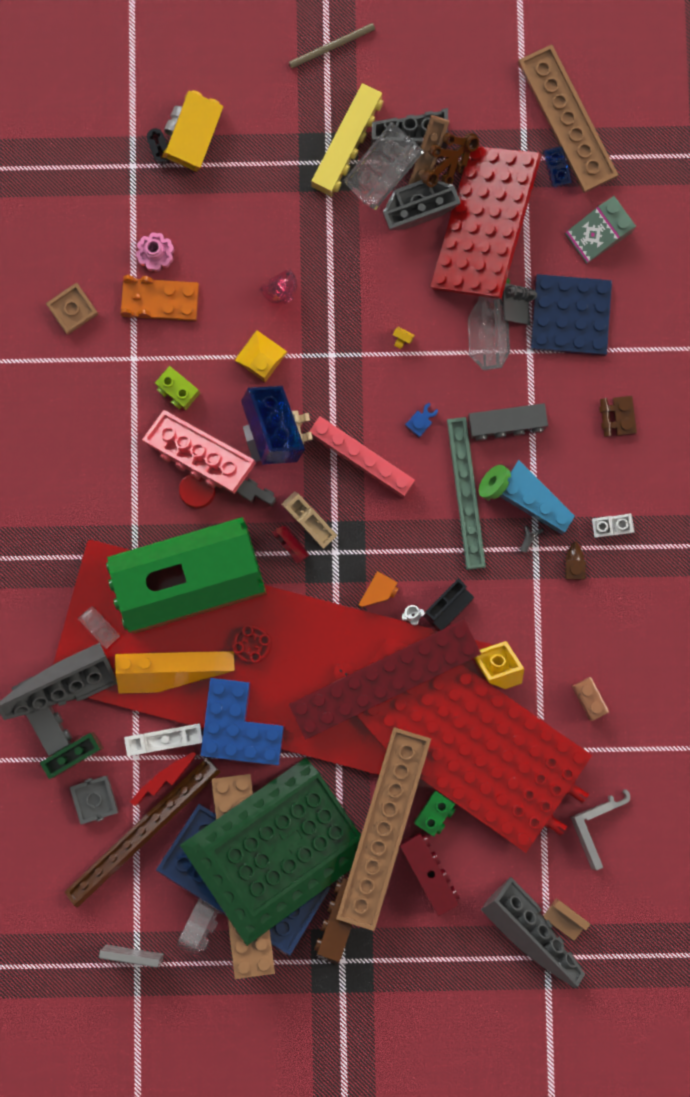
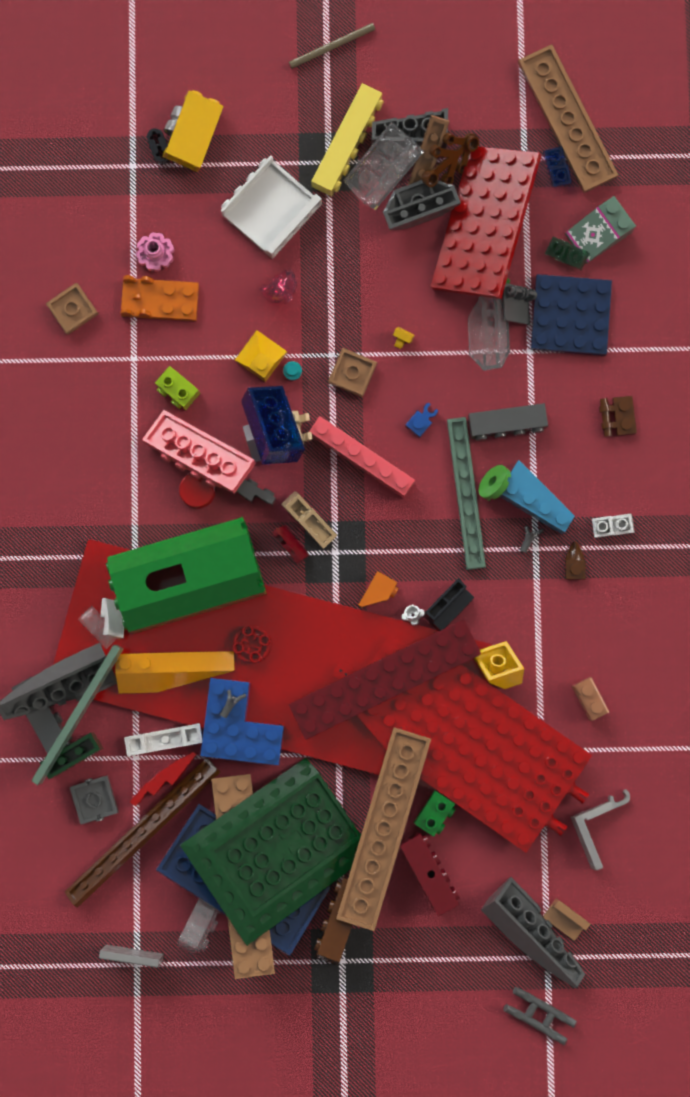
none -> sand green tile [32,645,124,785]
none -> white slope [100,598,124,639]
none -> dark grey bar [220,690,246,718]
none -> white panel [221,155,322,259]
none -> teal plate [283,361,302,380]
none -> medium nougat plate [328,348,377,398]
none -> dark grey piece [503,987,577,1046]
none -> clear green slope [545,237,590,271]

